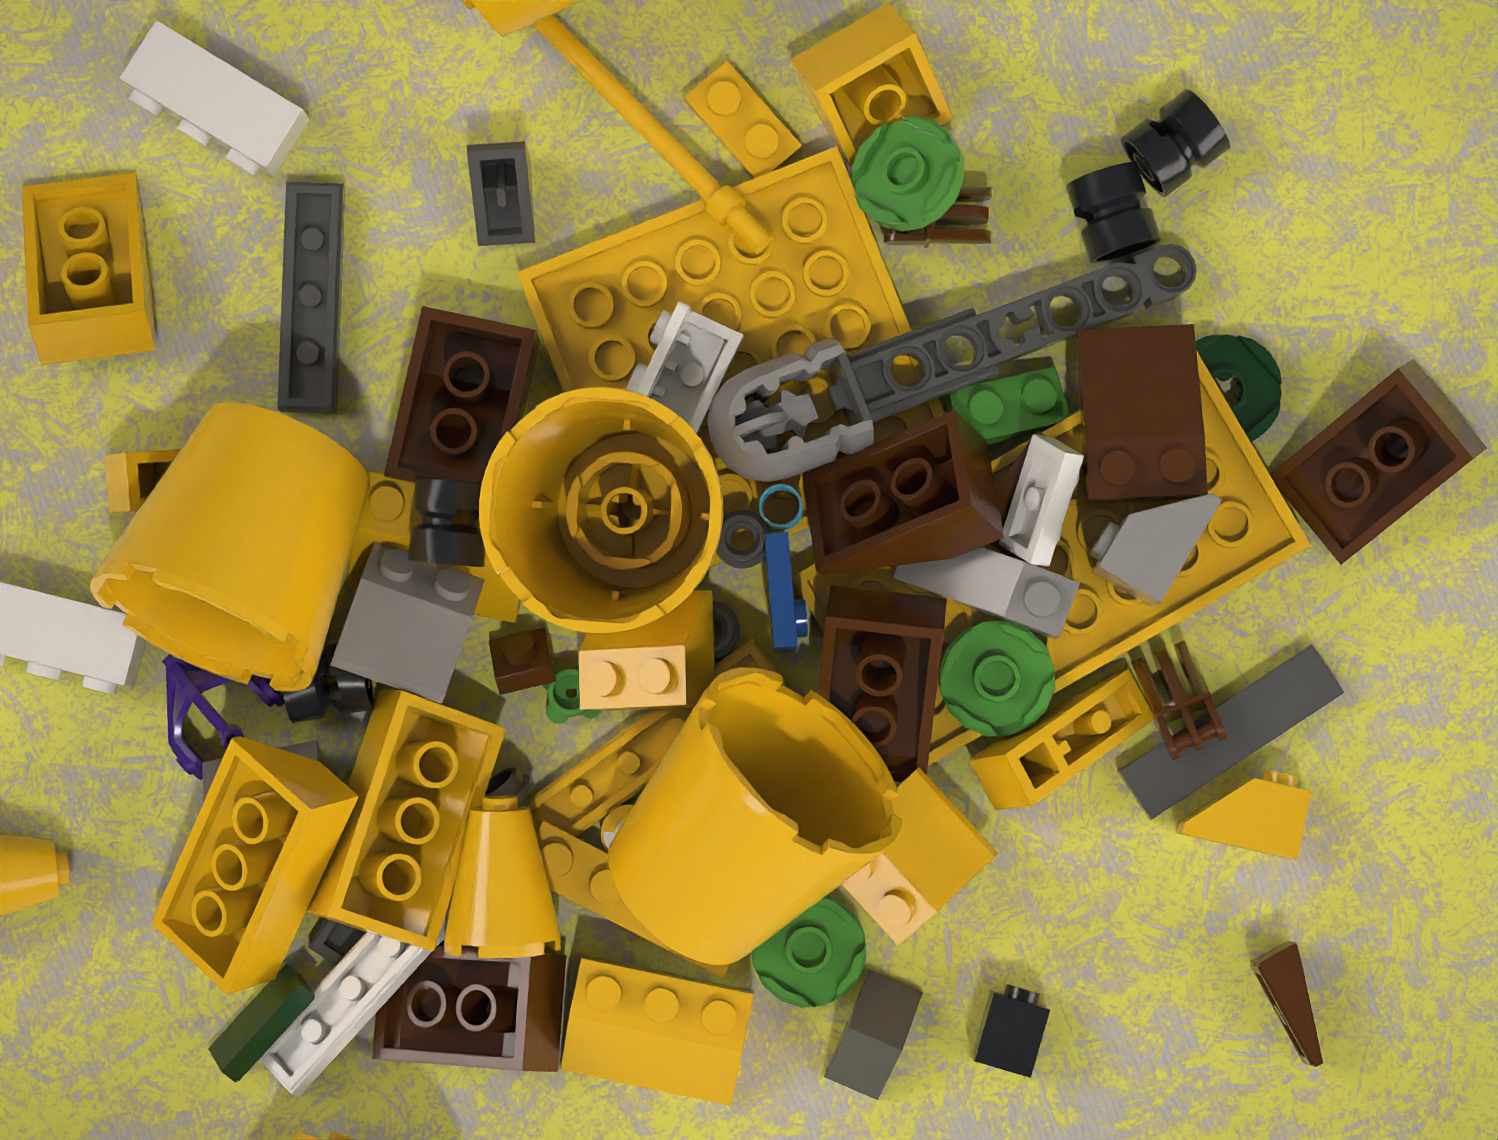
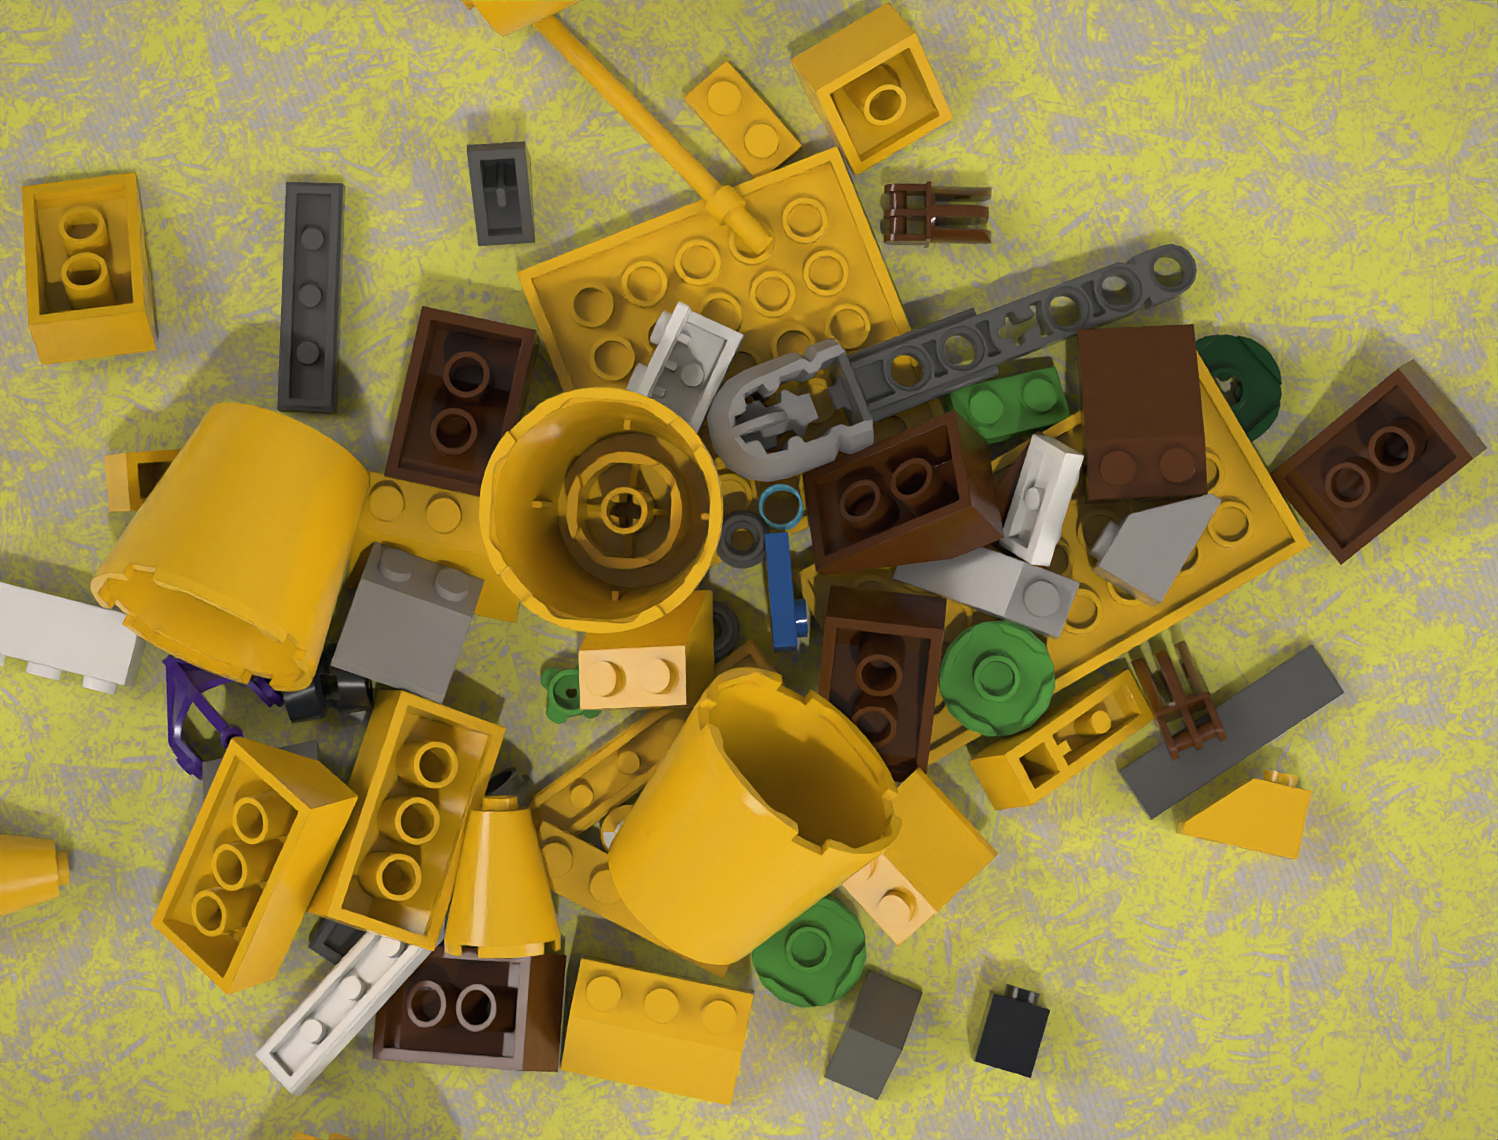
white brick [119,20,310,177] -> none
dark green tile [208,963,315,1083] -> none
black wheel [408,477,486,567] -> none
reddish brown plate [489,627,556,695] -> none
bright green tile [852,115,964,232] -> none
black wheel [1066,162,1162,263] -> none
black wheel [1121,89,1231,197] -> none
reddish brown slope [1250,941,1323,1067] -> none

